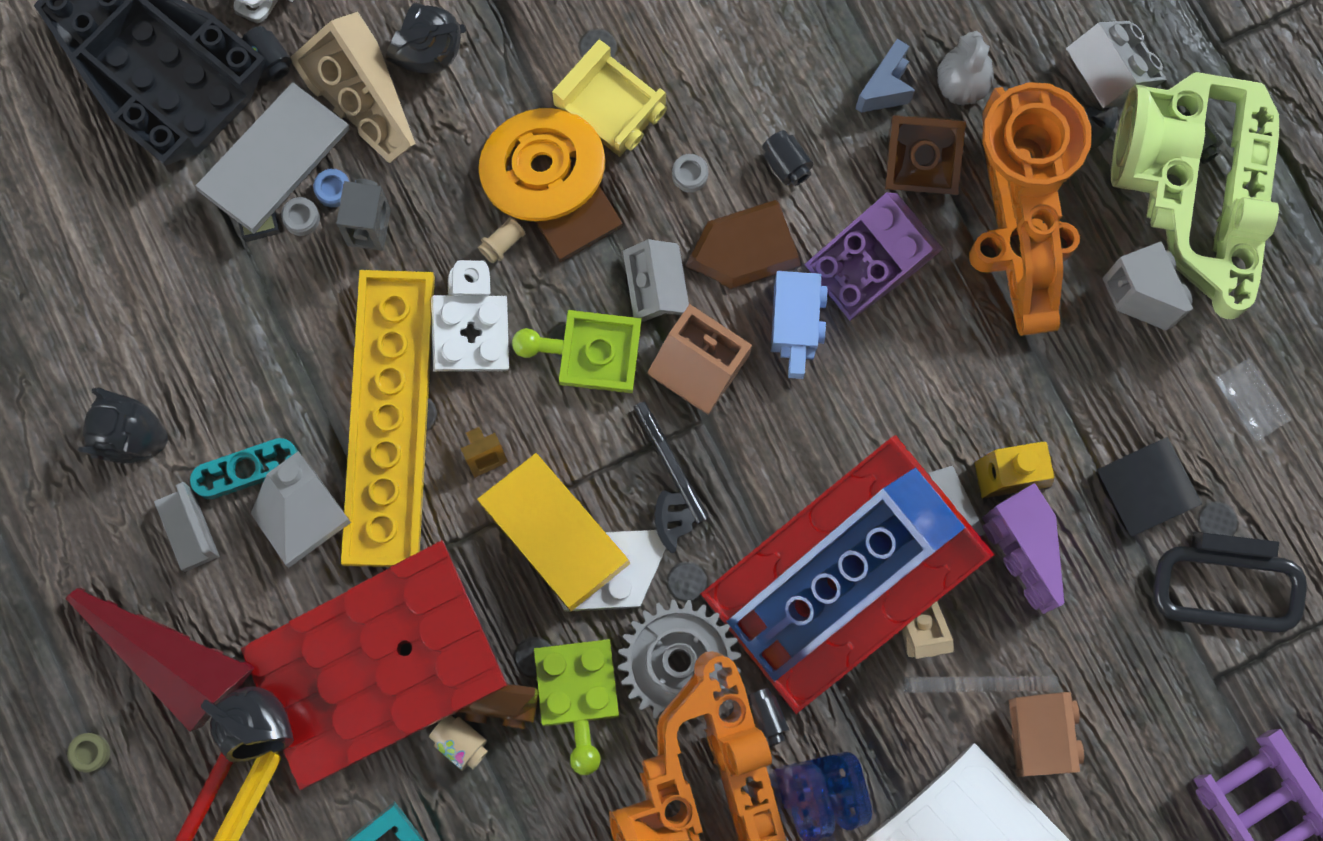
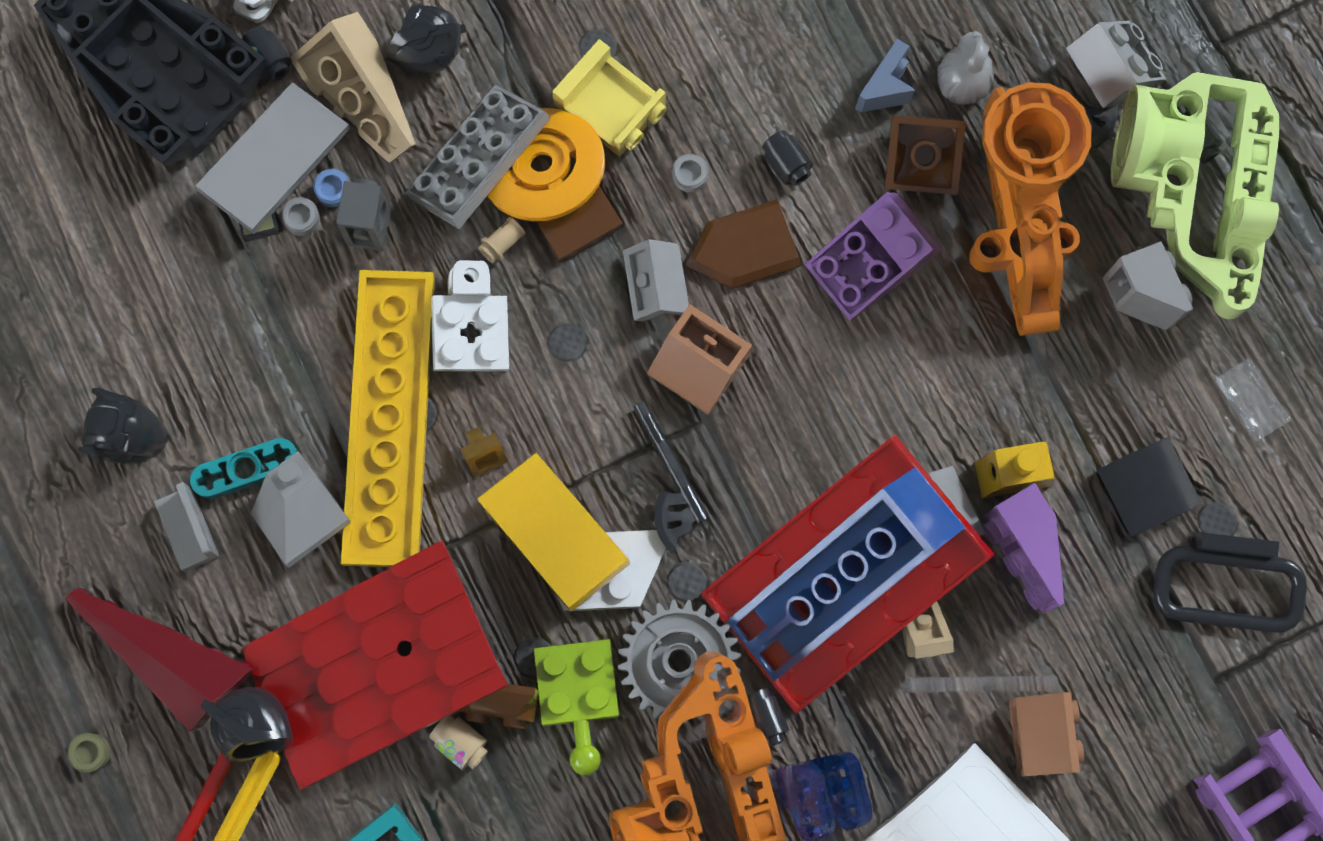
lime plate [512,310,642,393] -> none
light blue hinge [771,271,827,379] -> none
none -> light grey tile [405,84,550,229]

